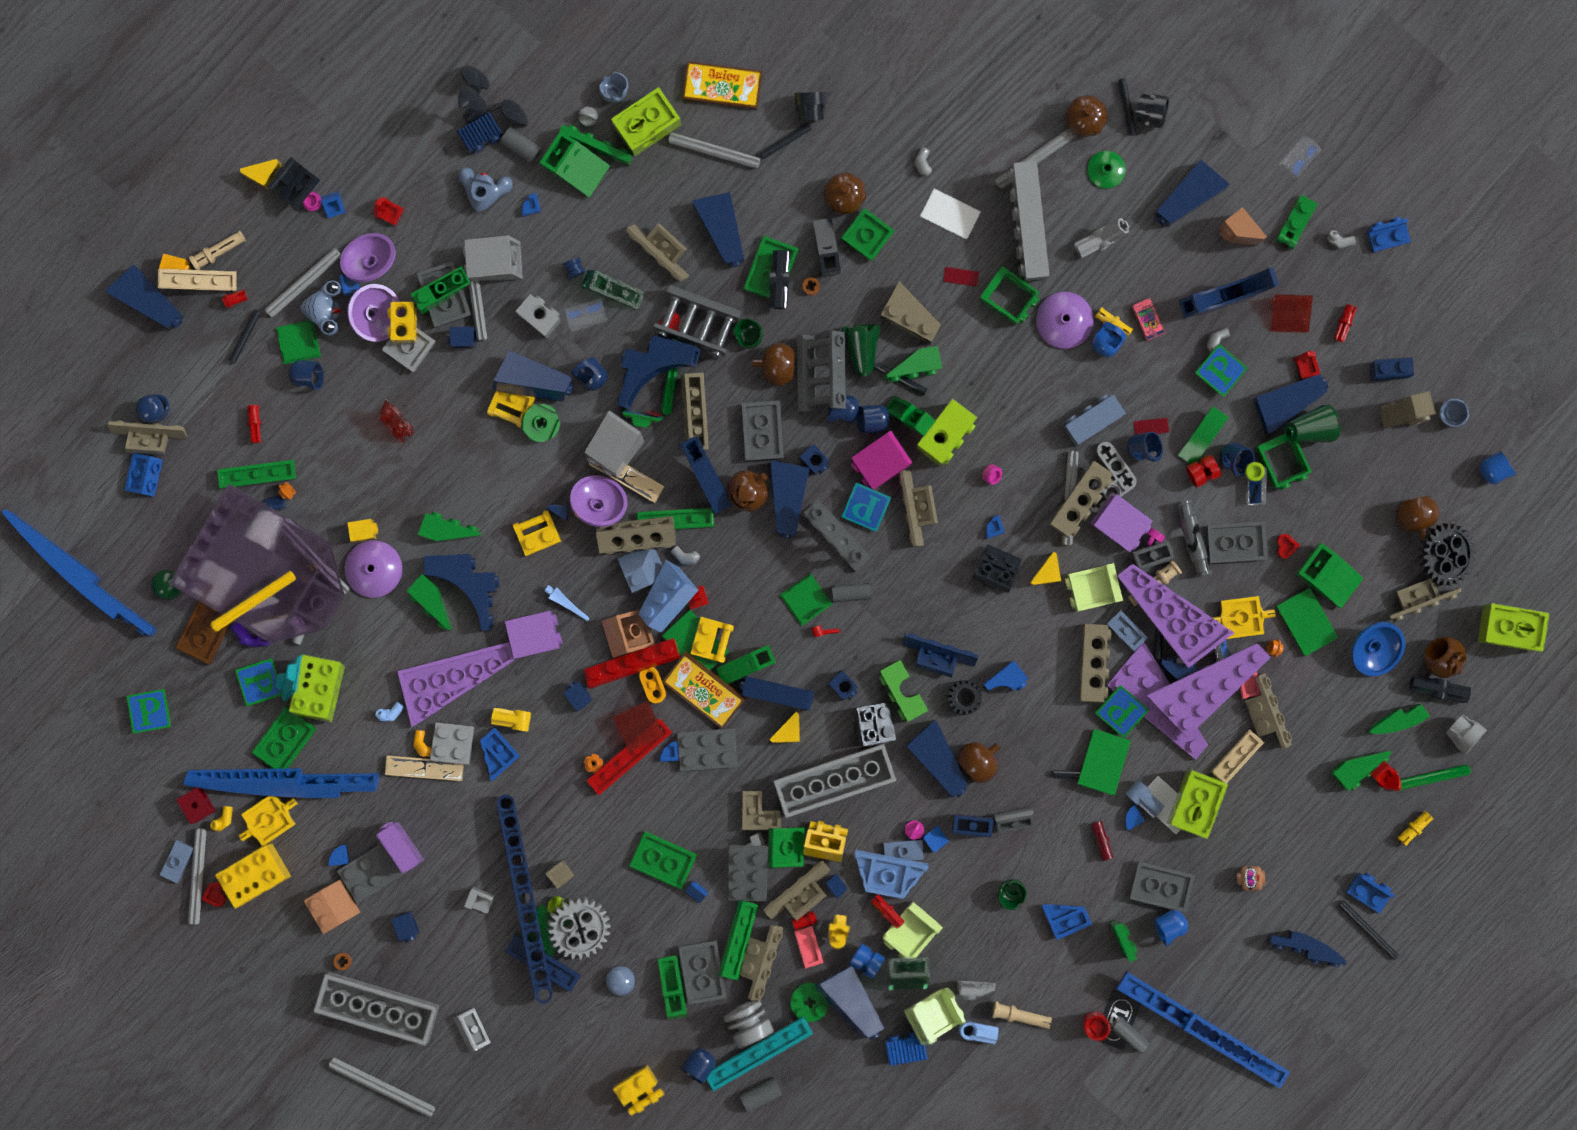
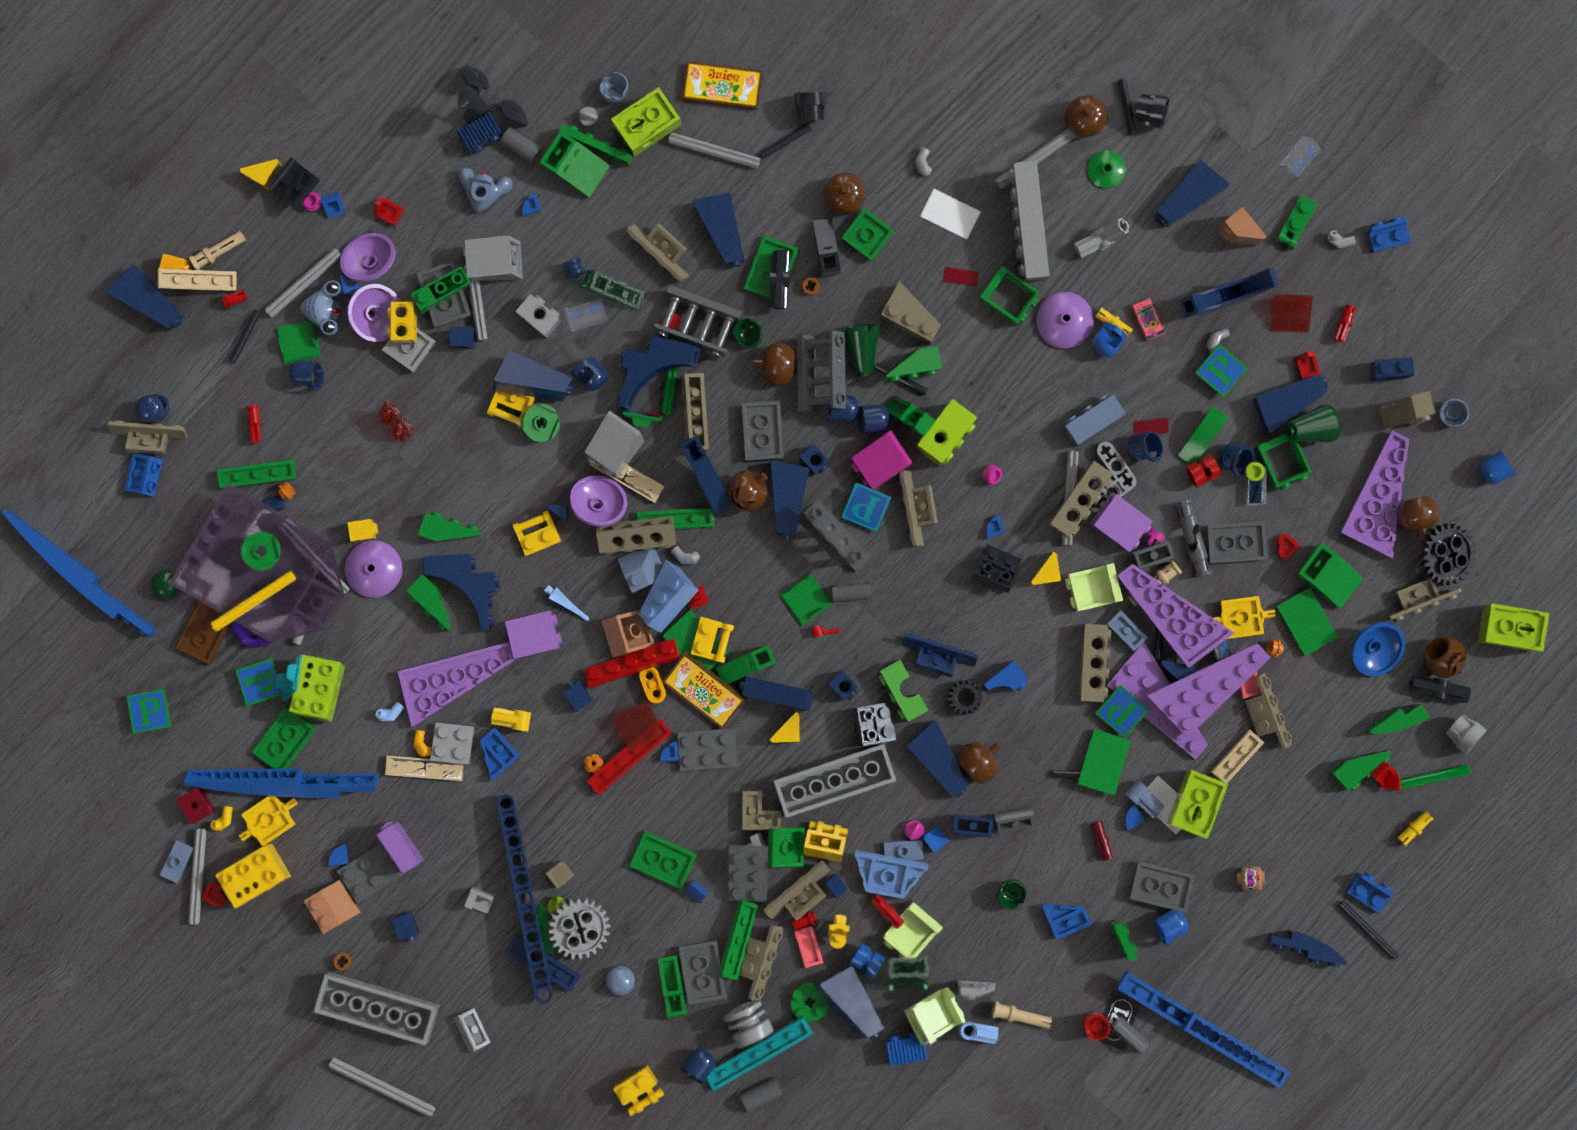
none -> green plate [241,531,281,570]
none -> medium lavender wing [1340,430,1409,559]

